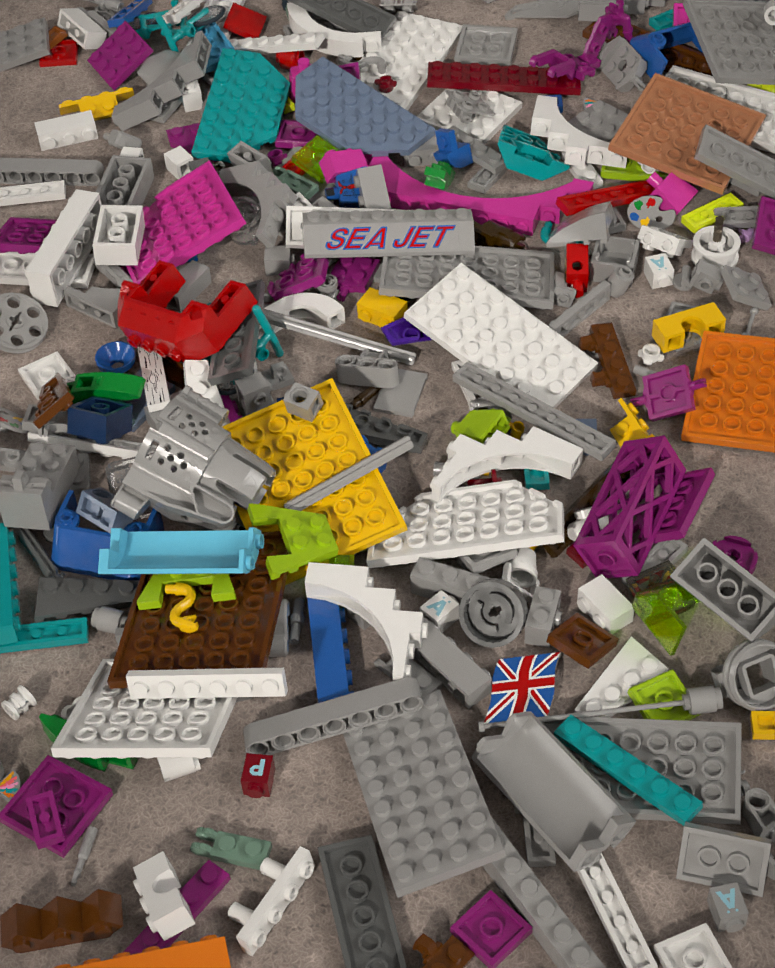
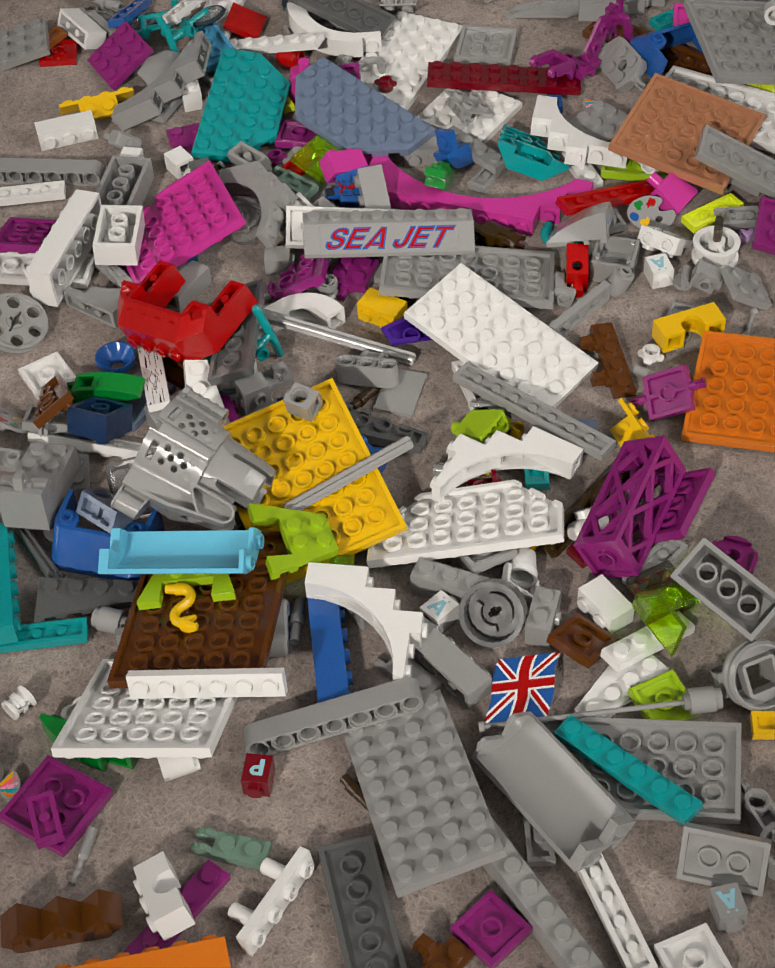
none -> dark brown animal [339,773,369,812]
none -> white plate [600,610,696,673]

